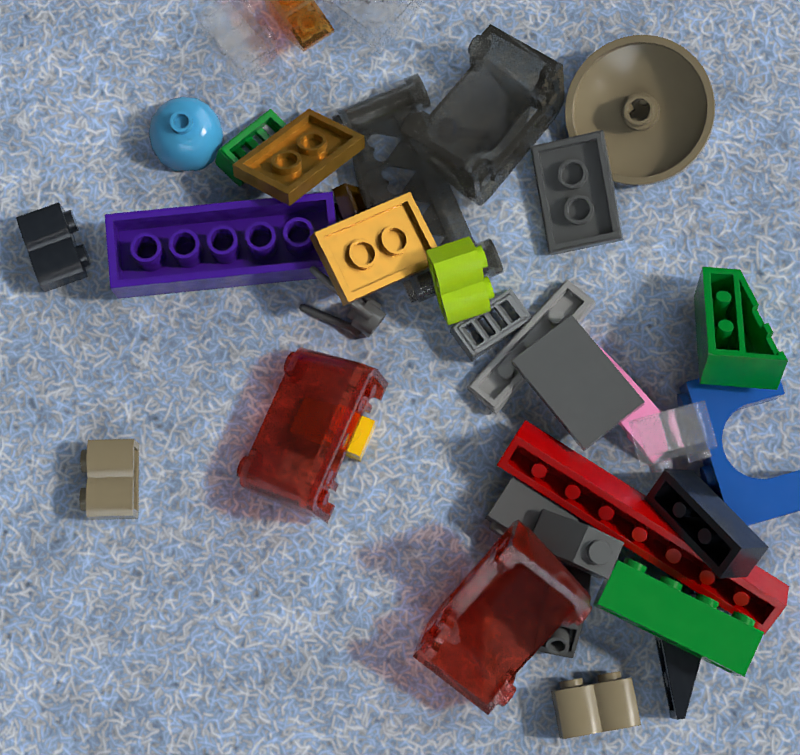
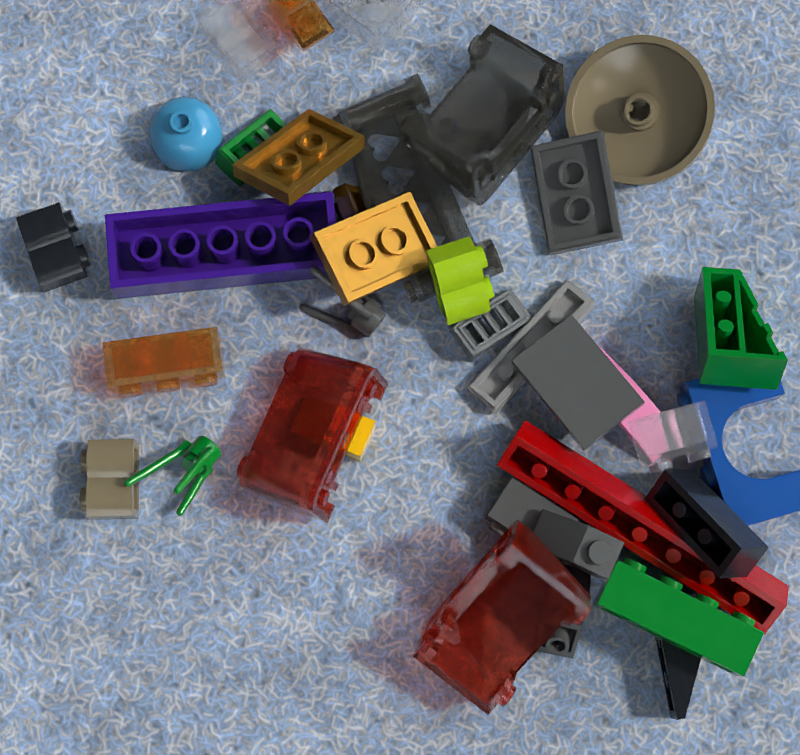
dark tan brick [551,671,641,739] -> none
none -> clear orange brick [103,327,226,398]
none -> green plant [124,436,221,516]

